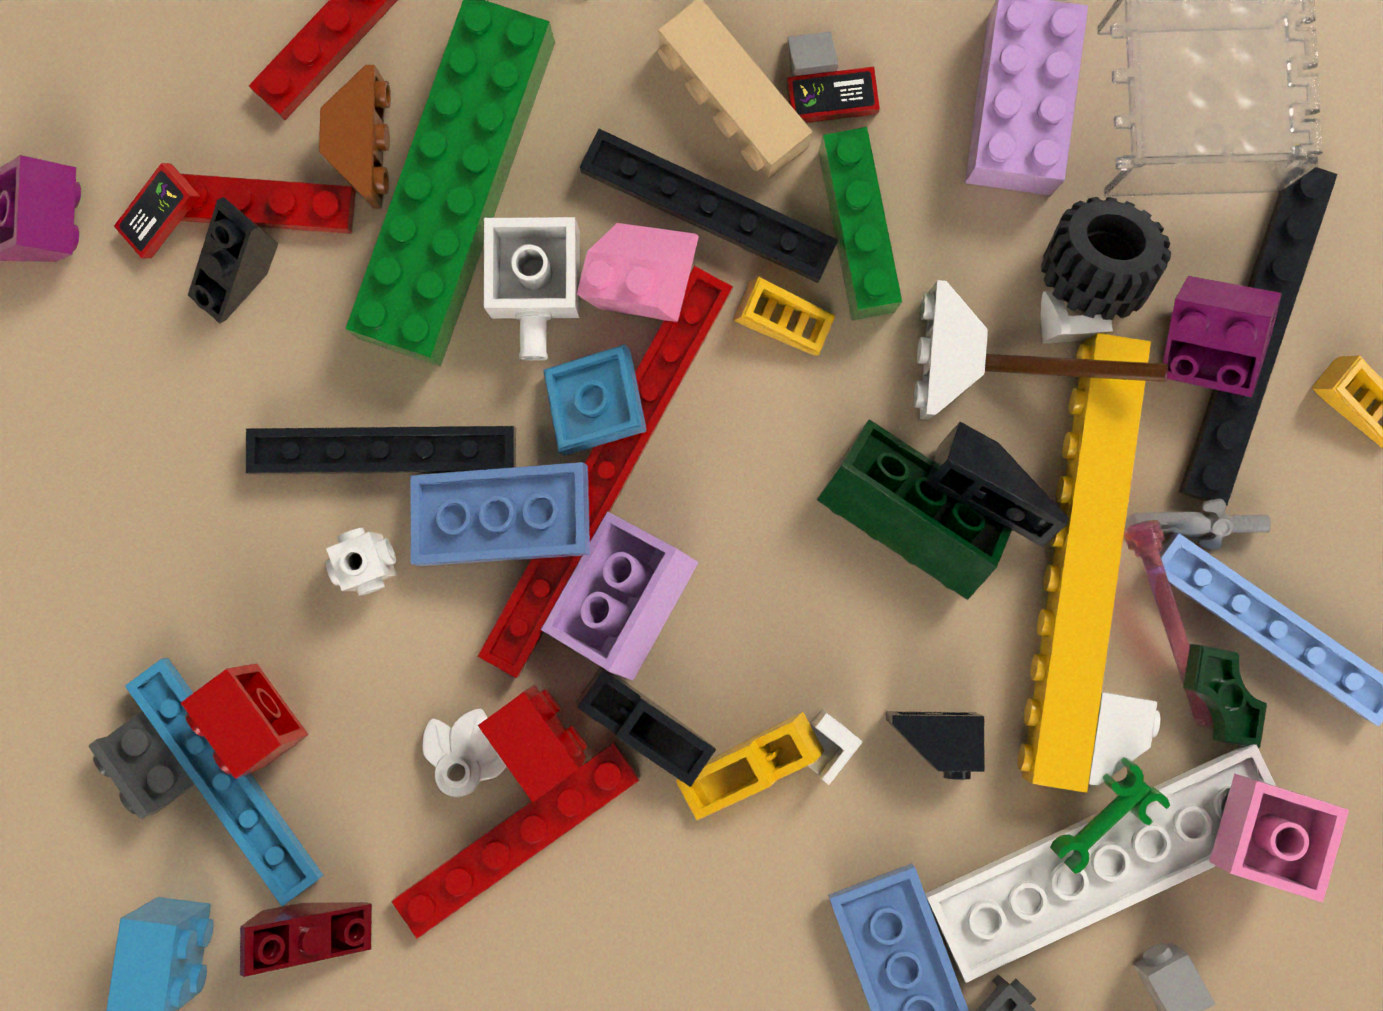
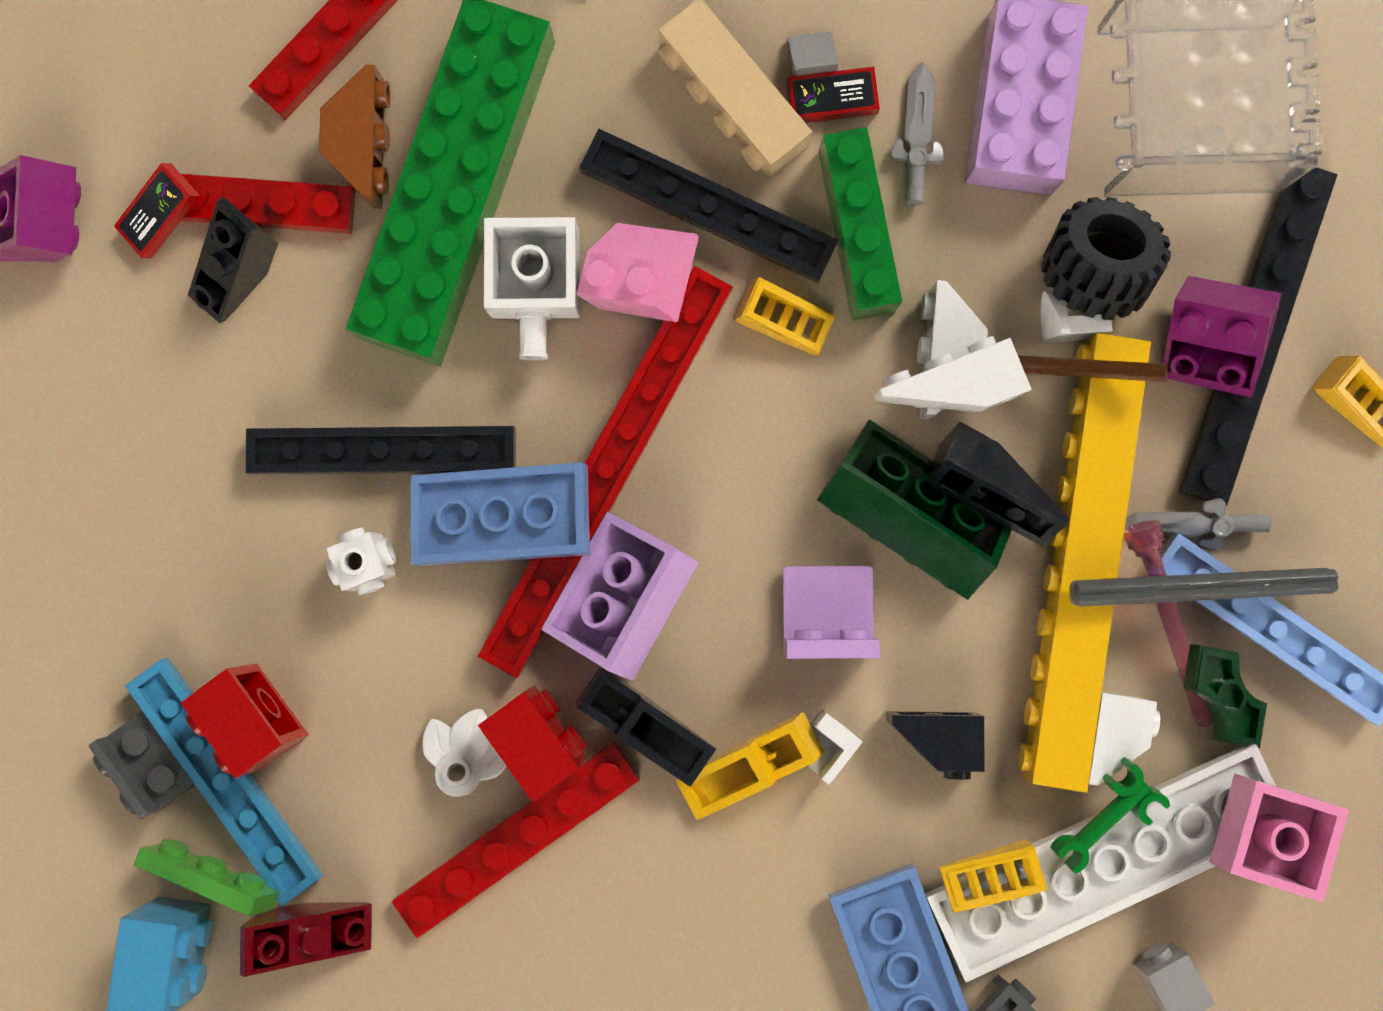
dark azure tile [543,344,647,456] -> none
none -> bright green plate [134,839,280,917]
none -> lavender bracket [783,566,880,659]
none -> white slope [874,336,1032,413]
none -> light grey sword [891,62,943,206]
none -> yellow slope [938,839,1047,913]
none -> dark grey axle [1069,568,1339,607]

